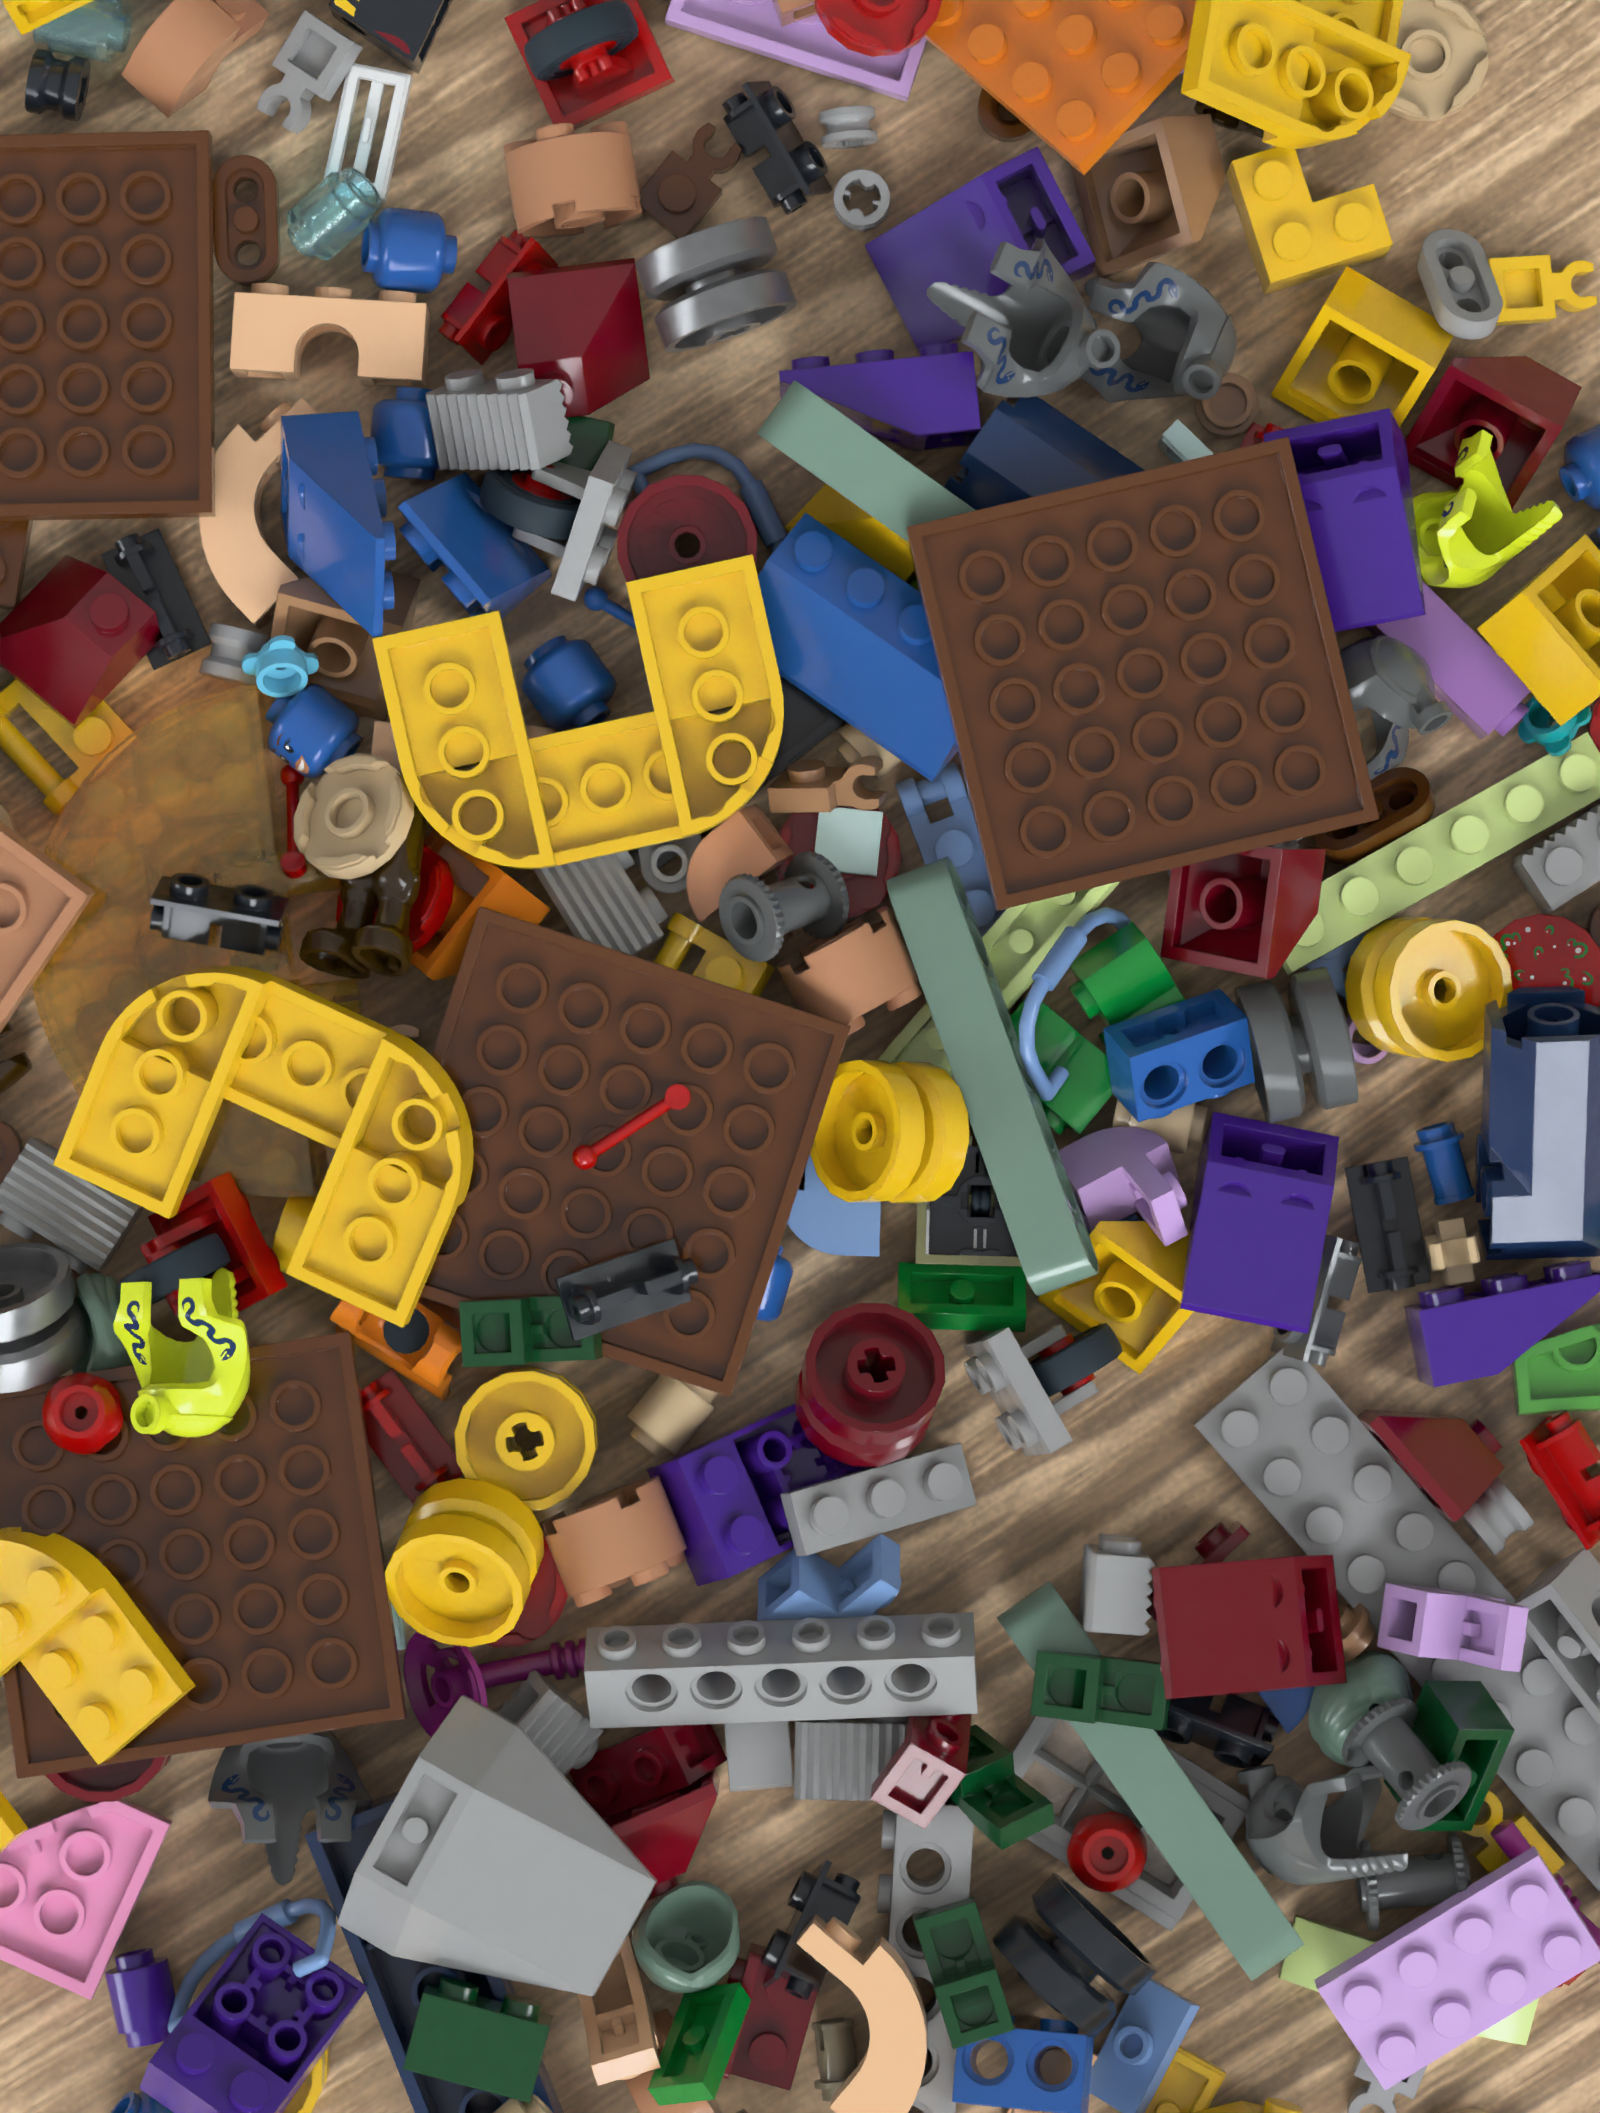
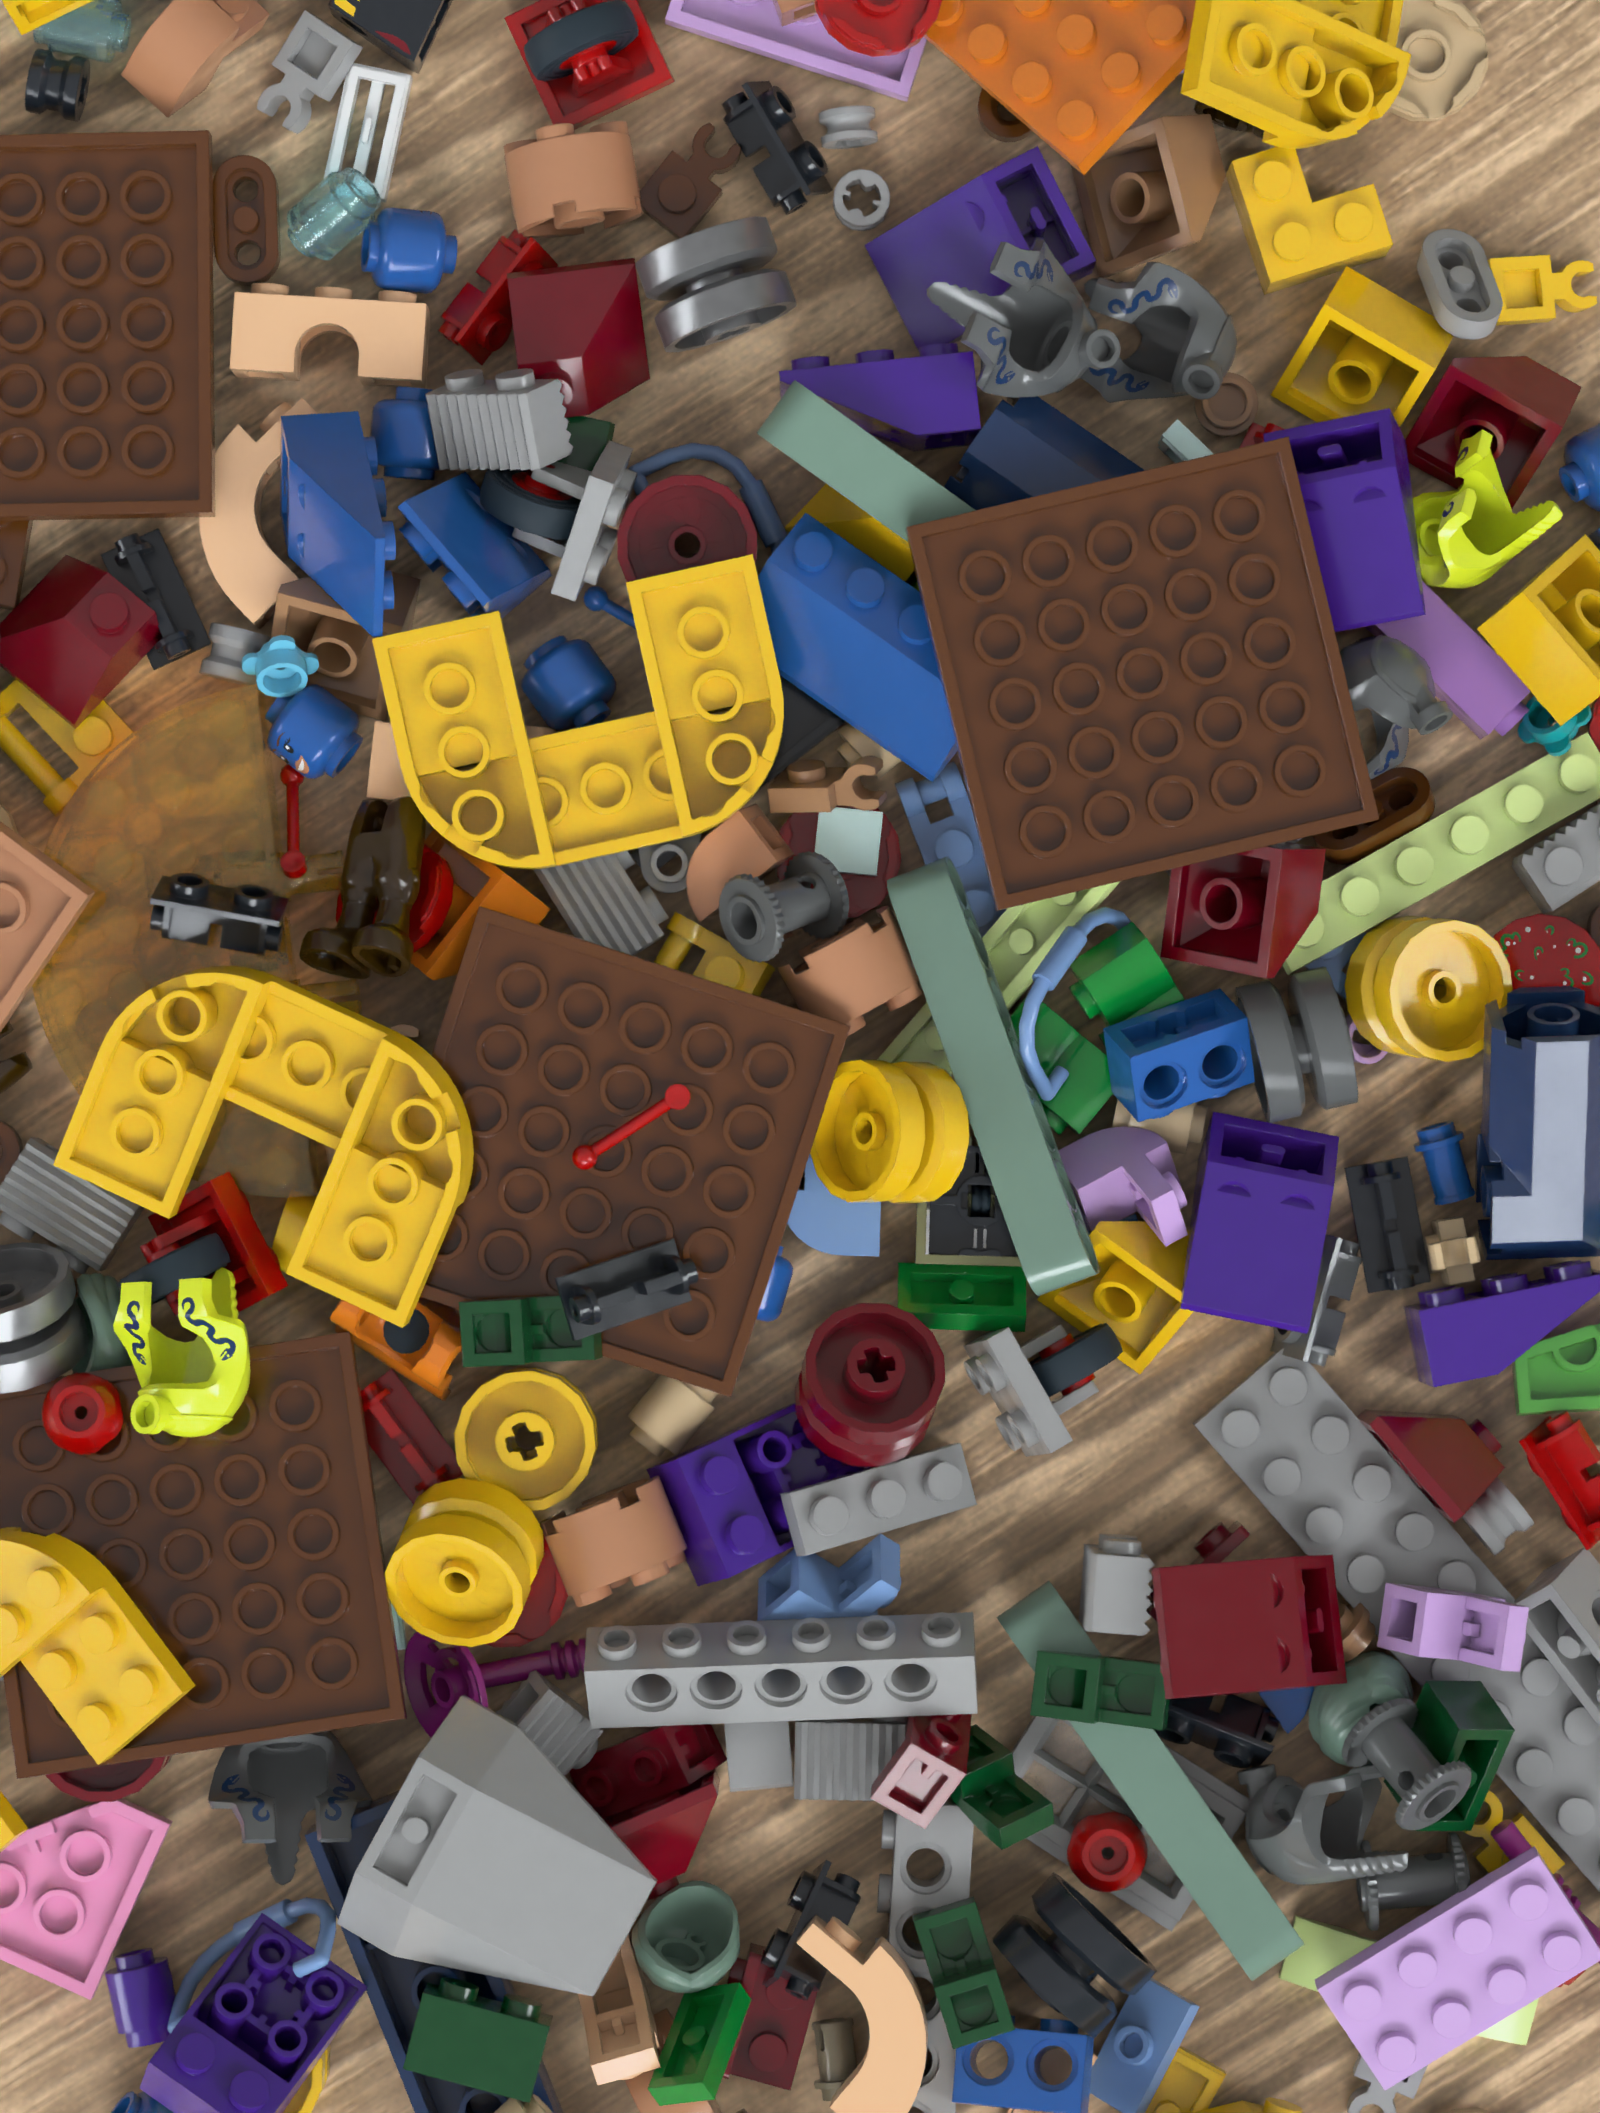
tan tile [294,753,414,880] -> none

